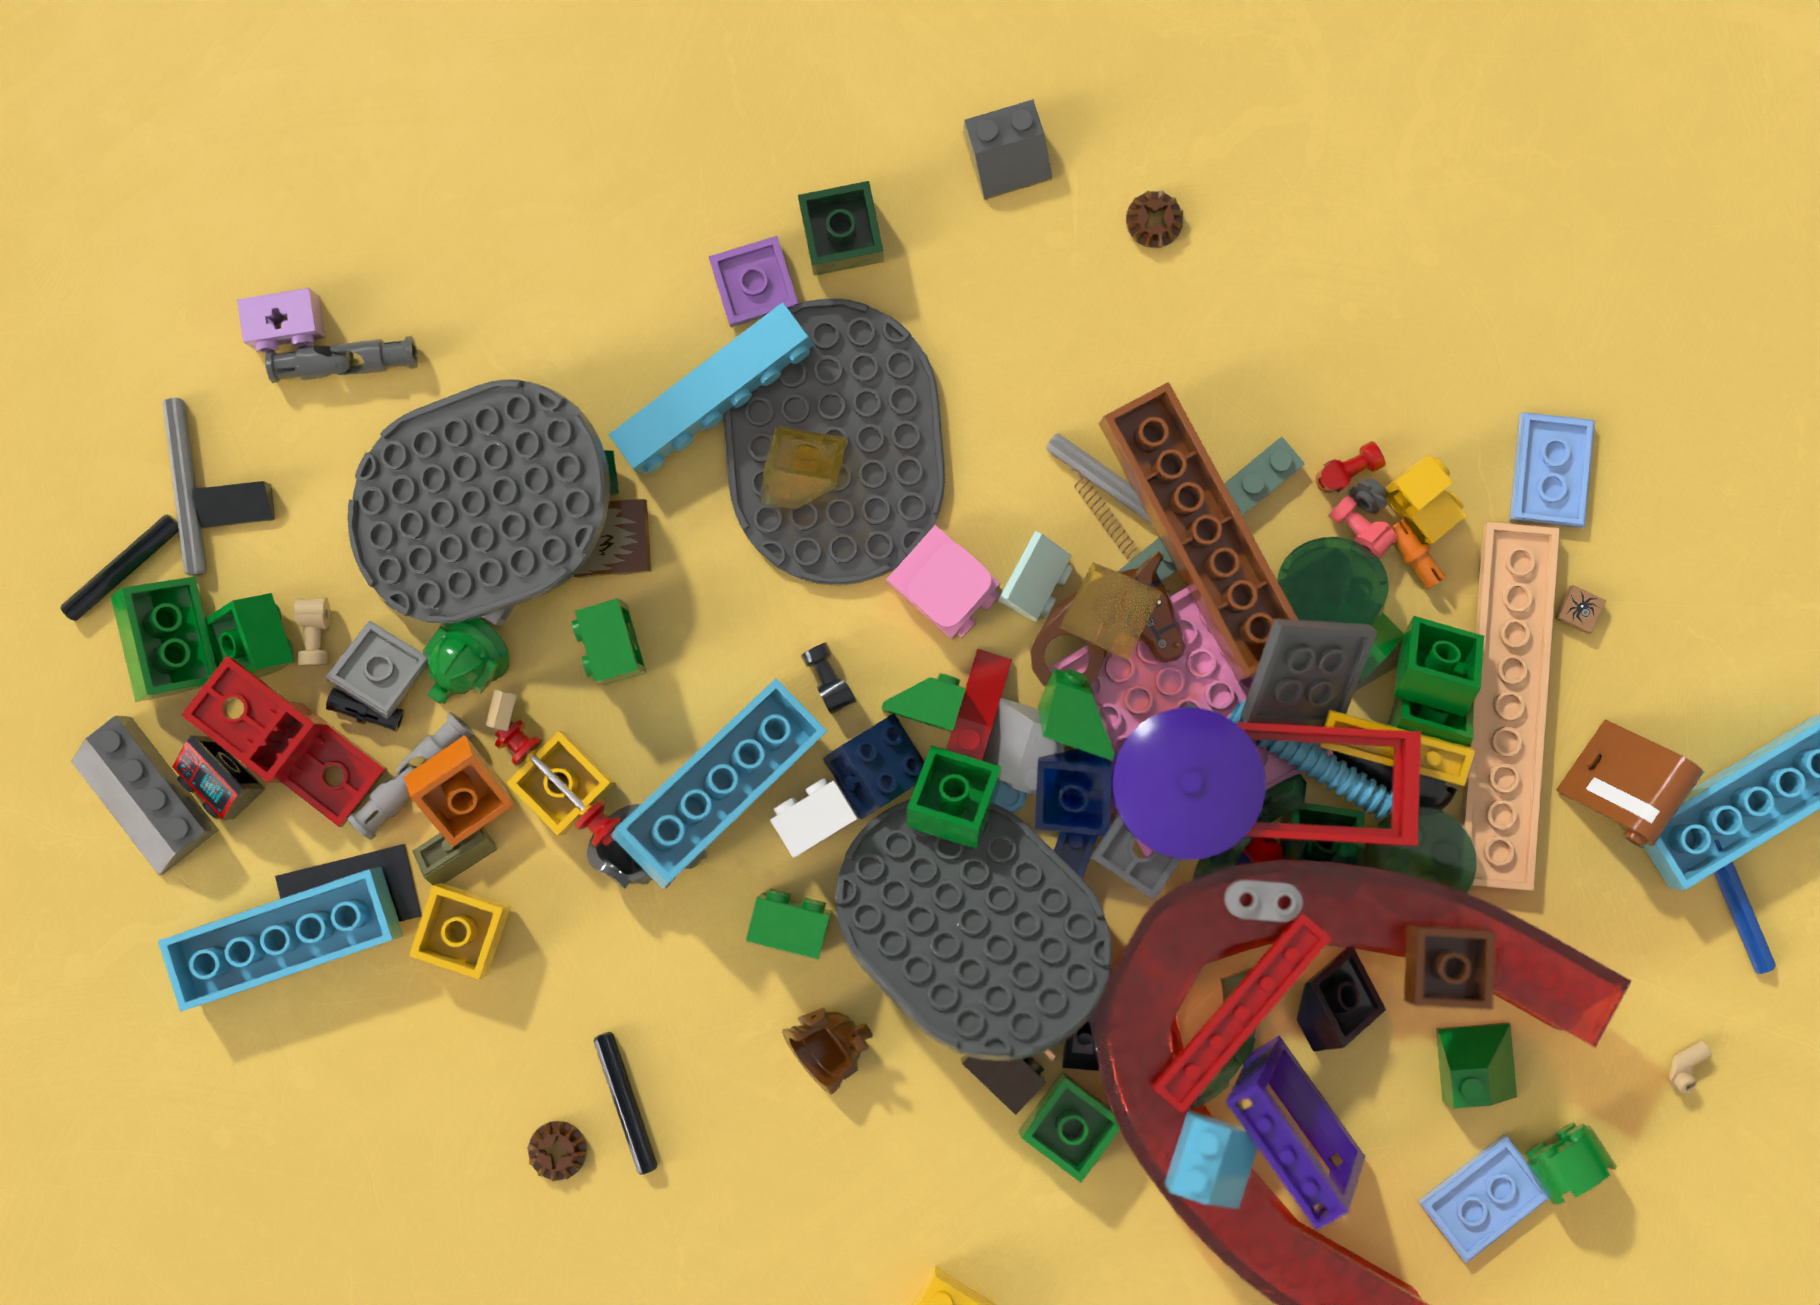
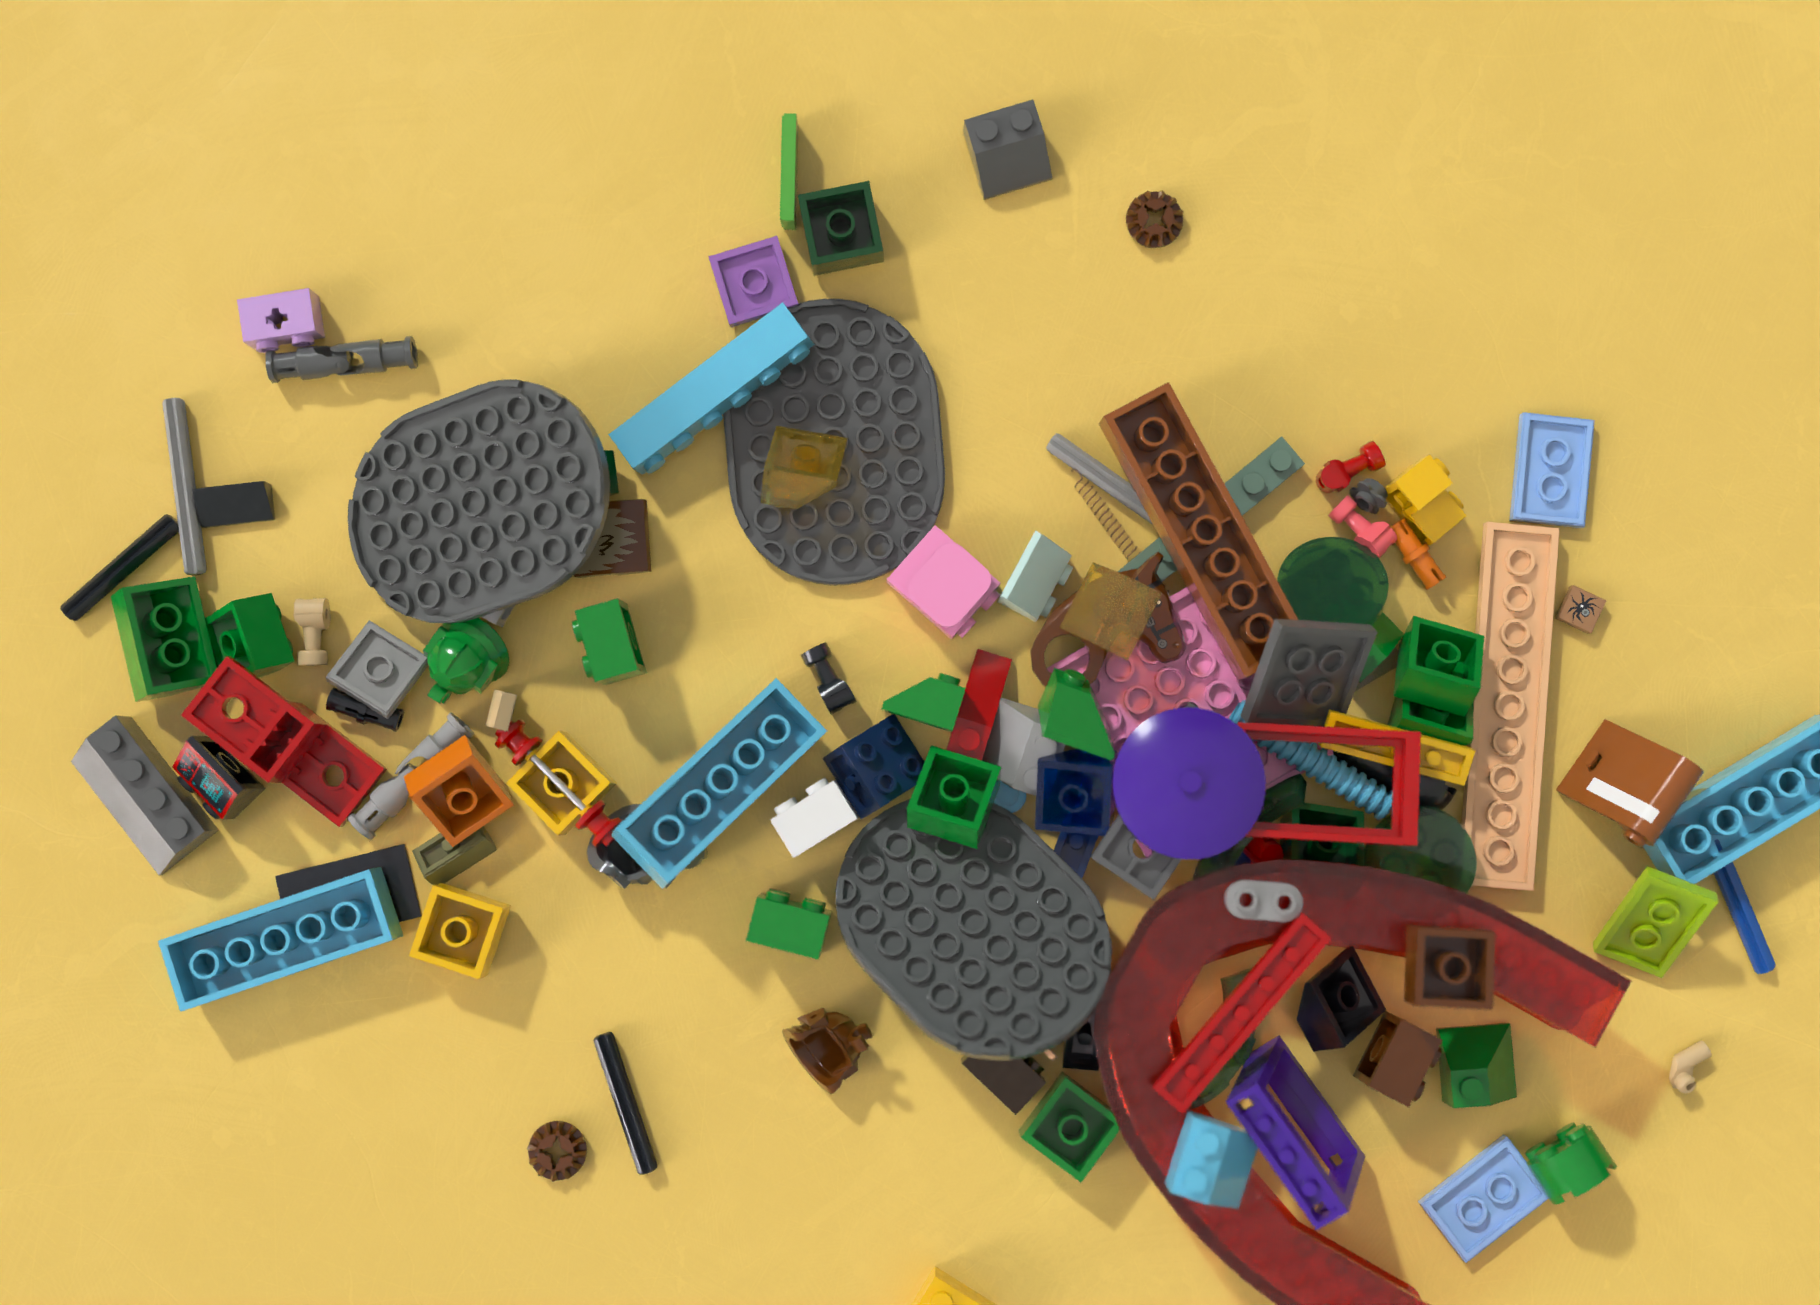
none -> bright green tile [780,113,798,230]
none -> reddish brown brick [1353,1011,1442,1107]
none -> lime plate [1593,866,1718,978]

